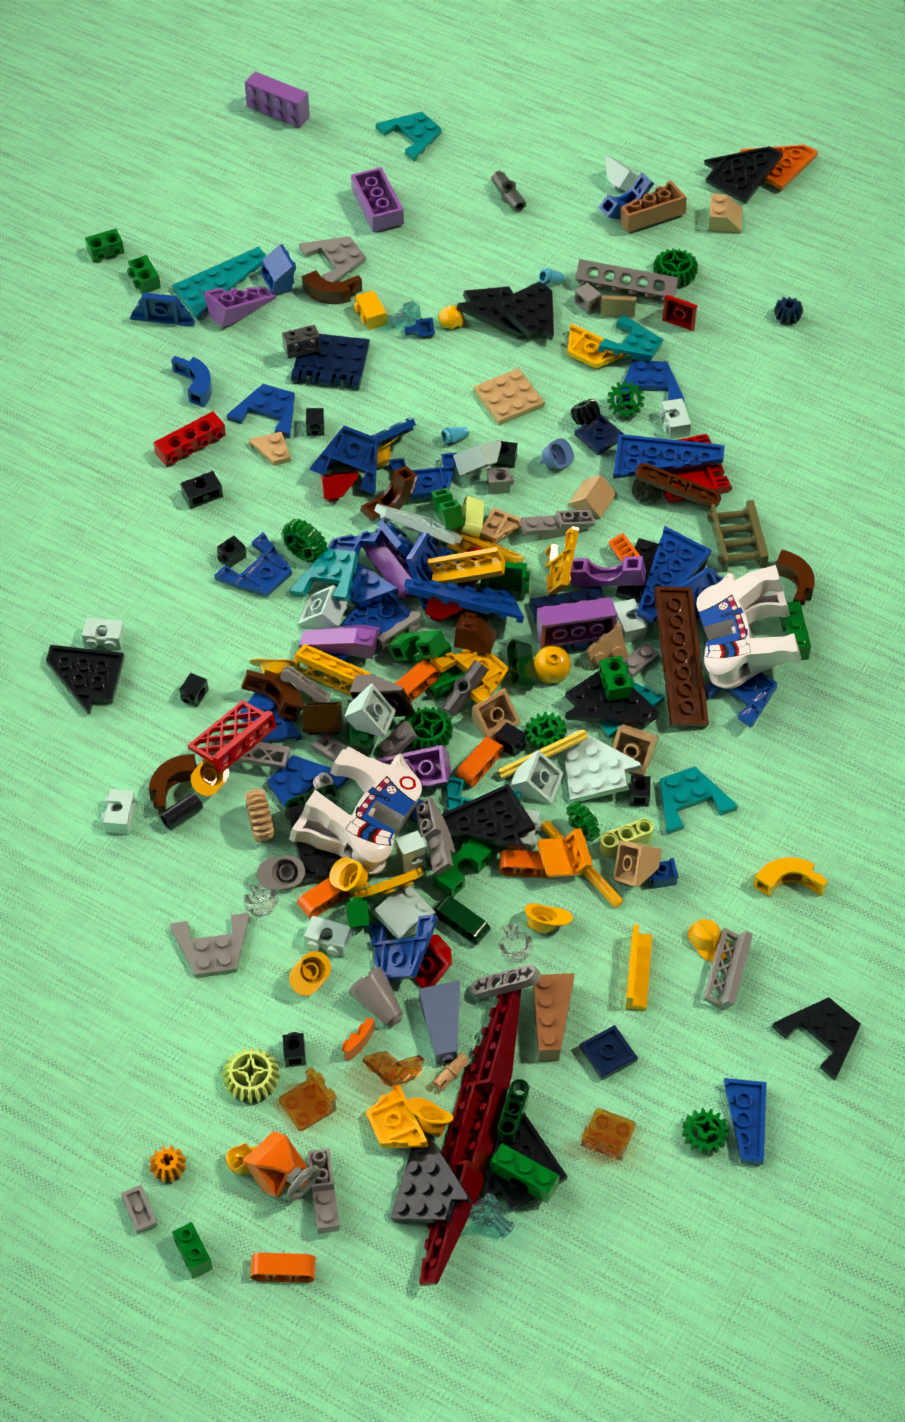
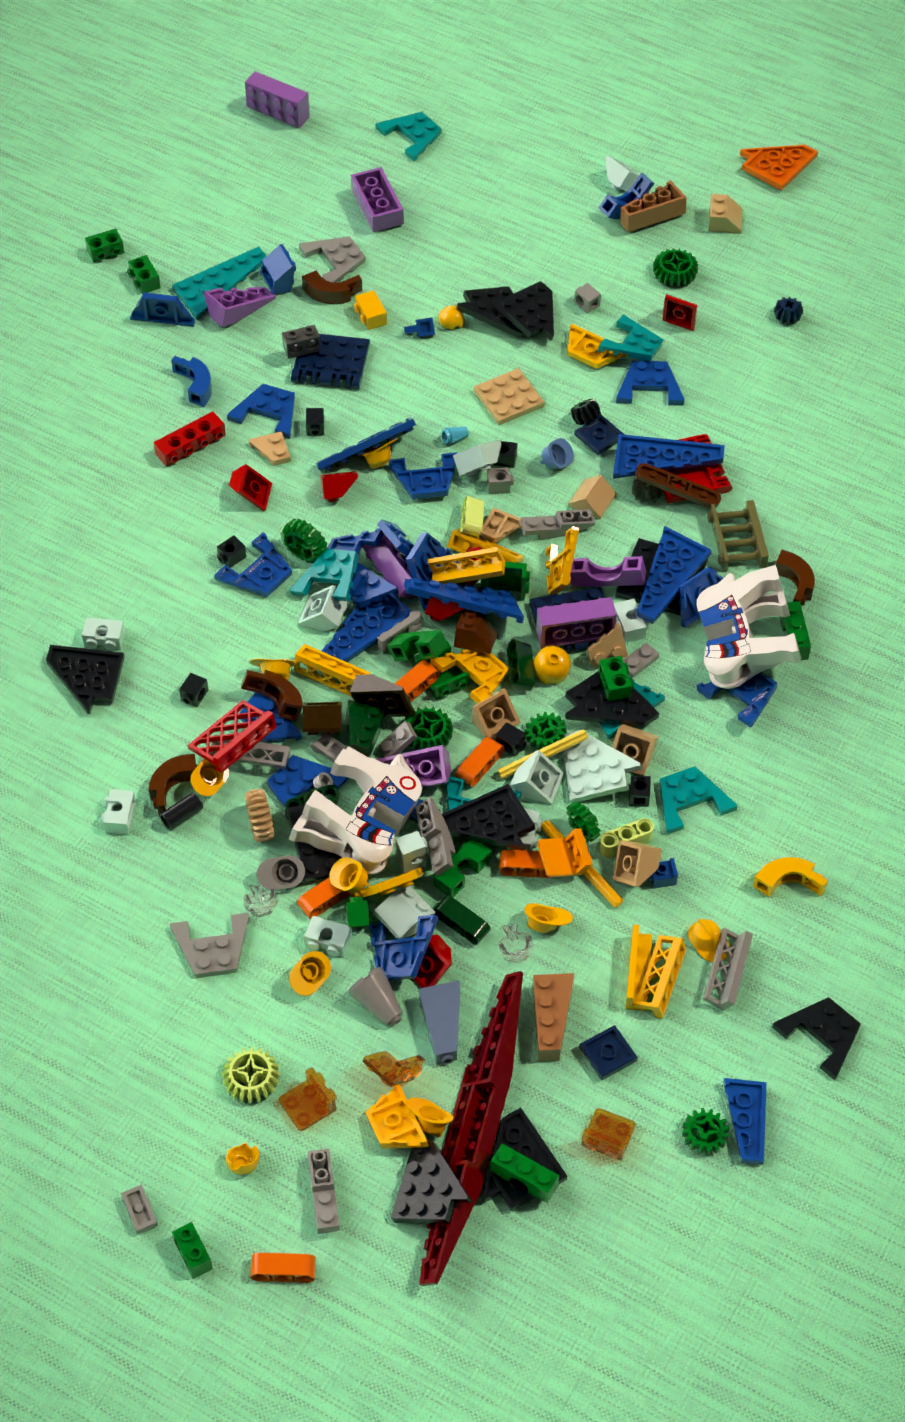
light orange gear [149,1145,186,1183] -> none
black brick [180,471,223,509] -> none
orange piece [242,1131,320,1201] -> none
light grey plate [280,666,331,702] -> none
black brick [282,1032,306,1067] -> none
medium lavender wedge [299,624,381,659] -> none
blue wing [309,425,378,495] -> none
orange slope [342,1017,375,1061] -> none
light aqua slope [344,684,396,737] -> none
reddish brown arch [360,466,418,521] -> none
light aqua wing [374,504,462,545] -> none
clear light blue connector [387,301,422,329] -> none
green arch [430,487,464,530] -> none
tan axle [433,1053,469,1091] -> none
dark grey piece [442,660,489,716] -> none
clear light blue connector [469,1193,515,1238] -> none
light grey beam [471,964,541,999] -> none
dark grey piece [491,170,526,213] -> none
dark green beam [498,1079,529,1144] -> none
medium azure cone [539,268,564,285] -> none
light grey brick [575,259,679,300] -> none
tan slope [601,296,636,317] -> none
green gear [607,380,645,419] -> none
orange slope [608,533,640,563] -> none
reddish brown plate [654,586,709,727] -> none
light aqua brick [659,398,691,439] -> none
black wing [704,146,783,204] -> none
none -> red slope [229,464,272,512]
none -> yellow fence [635,935,687,1019]

